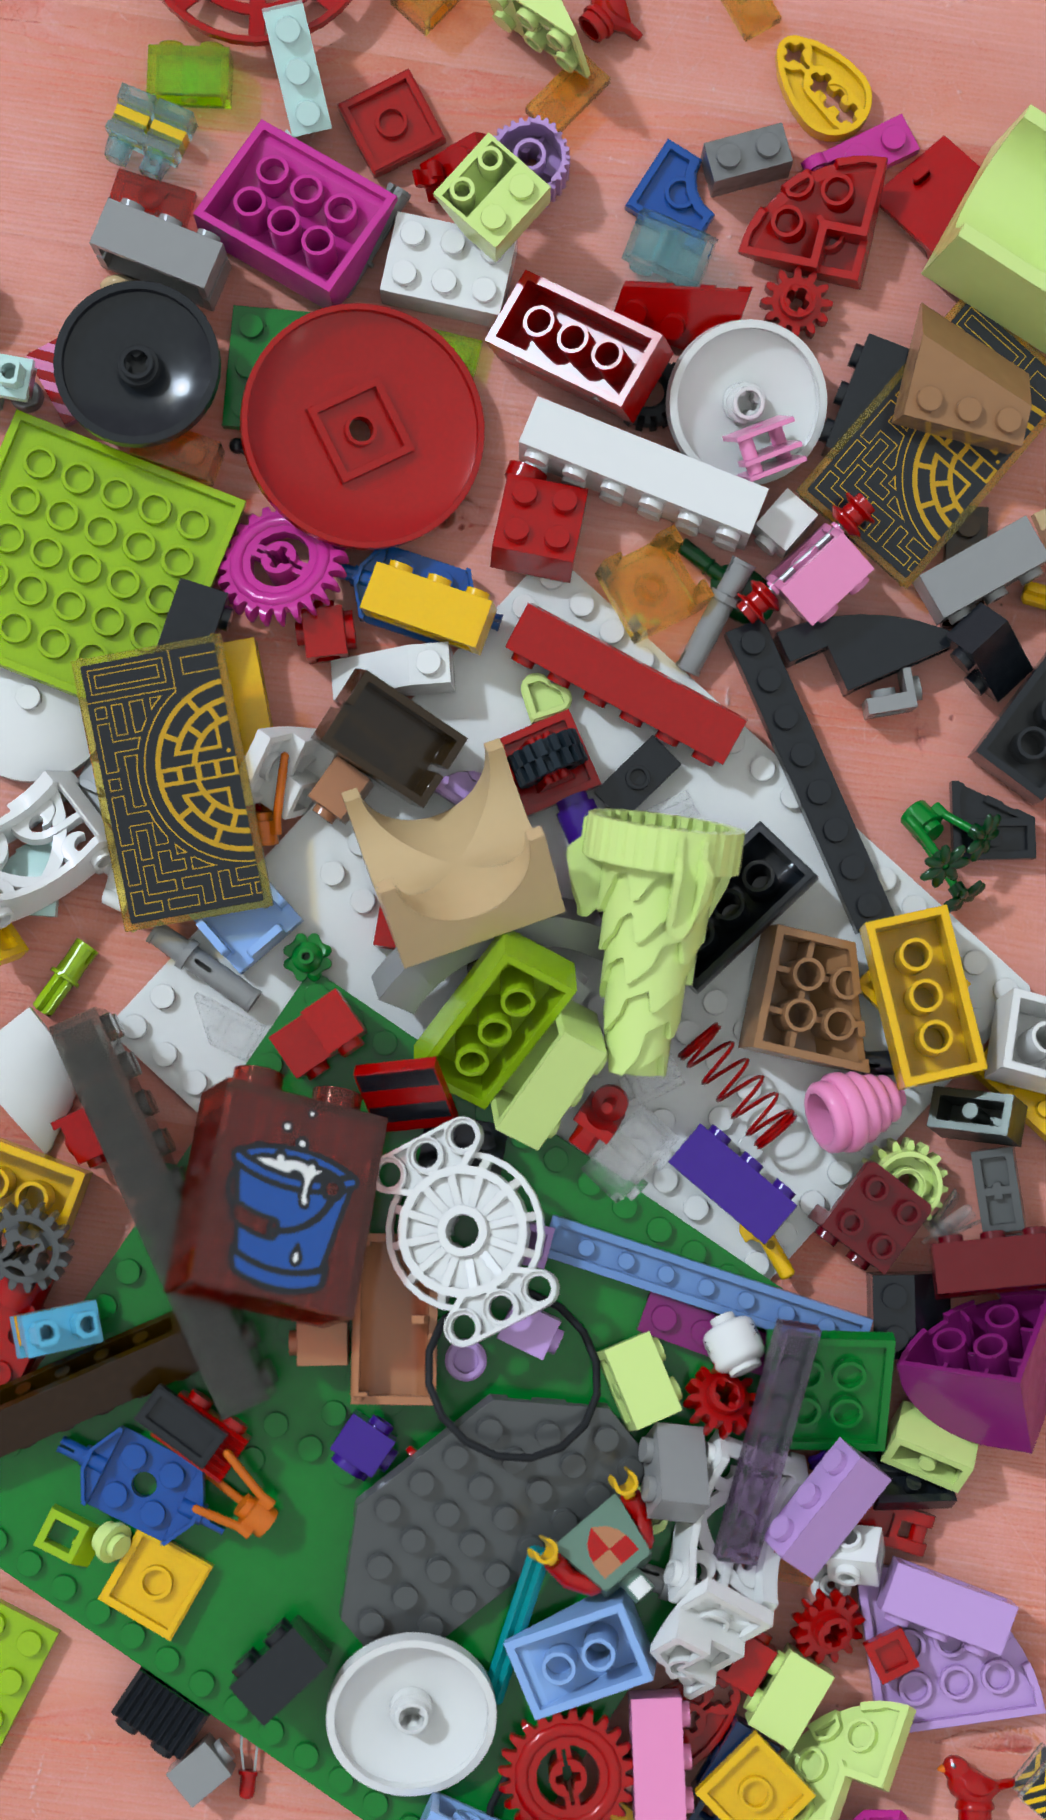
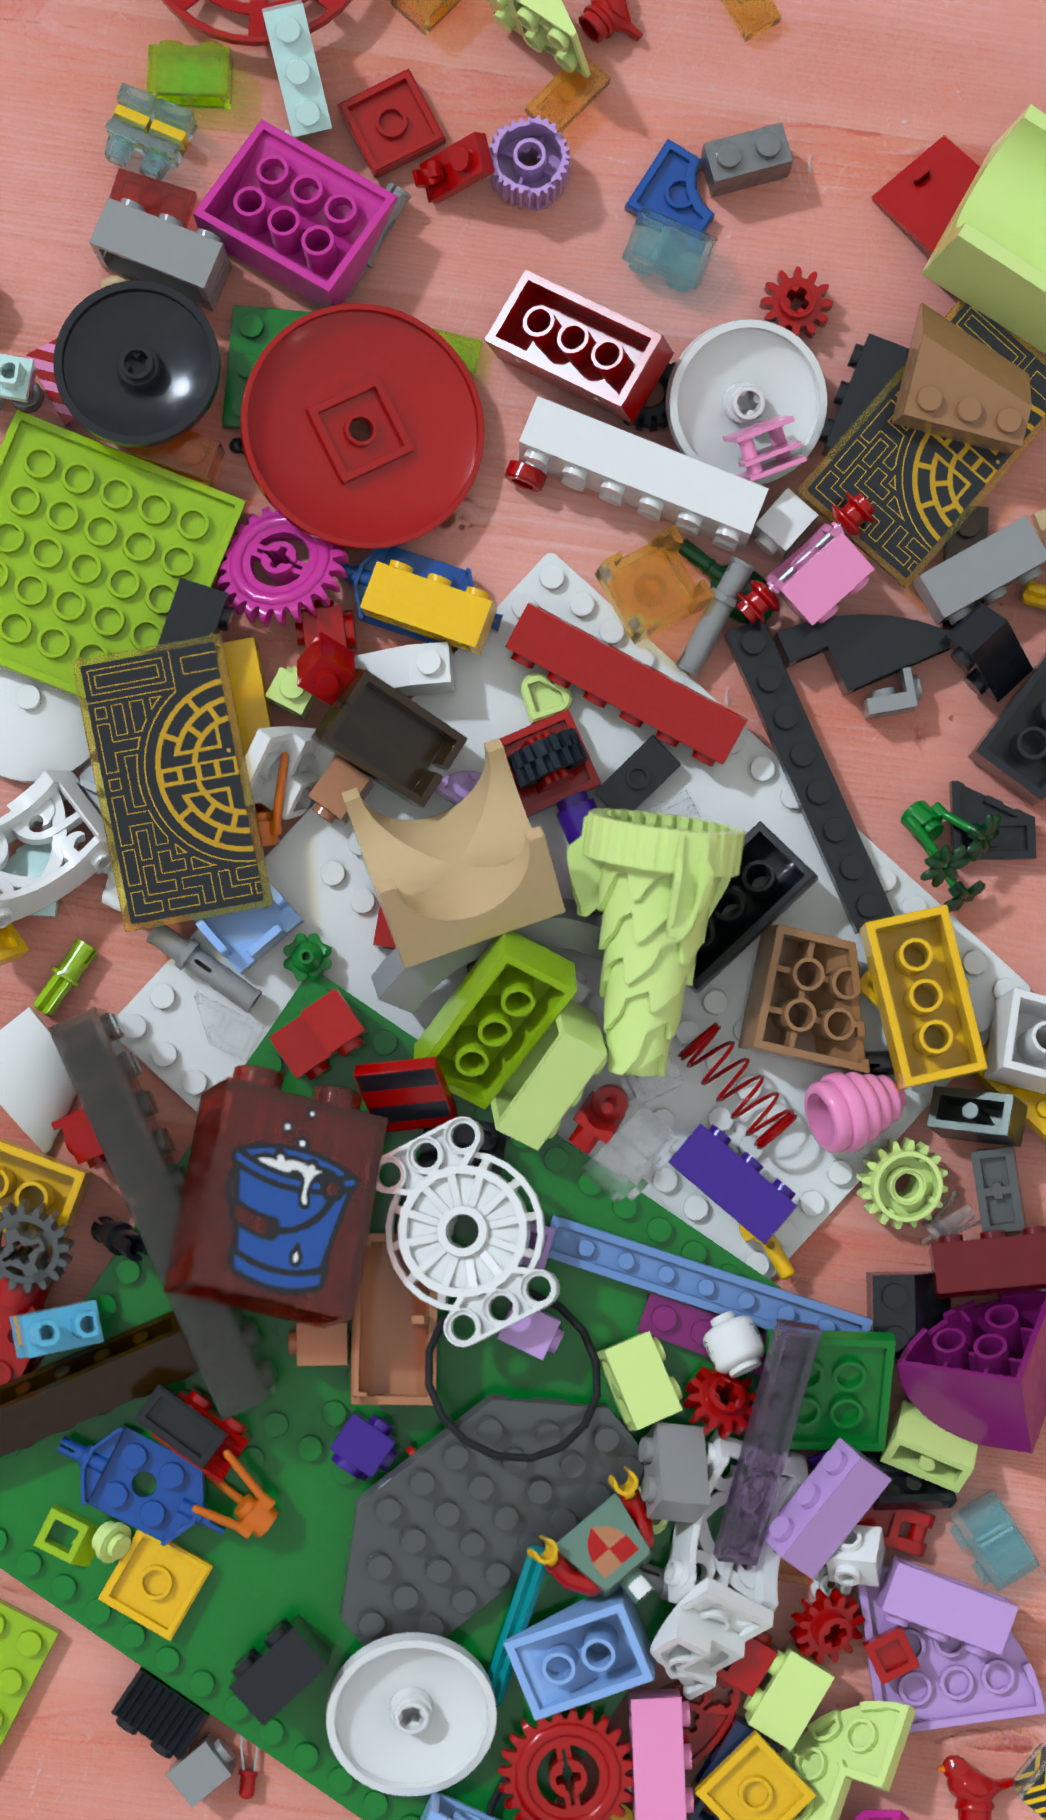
white brick [380,211,517,327] -> none
yellowish green slope [433,132,551,263] -> none
lavender tile [445,1338,487,1382] -> none
red brick [490,473,589,583] -> none
red wing [614,281,753,350] -> none
red brick [738,156,888,290] -> none
yellow piece [775,35,872,142] -> none
dark pink plate [801,114,920,171] -> none
dark red bracket [808,1161,932,1275] -> none
none -> black pin [91,1216,150,1262]
none -> yellowish green brick [265,666,317,721]
none -> red brick [297,631,356,706]
none -> clear light blue brick [948,1489,1040,1592]

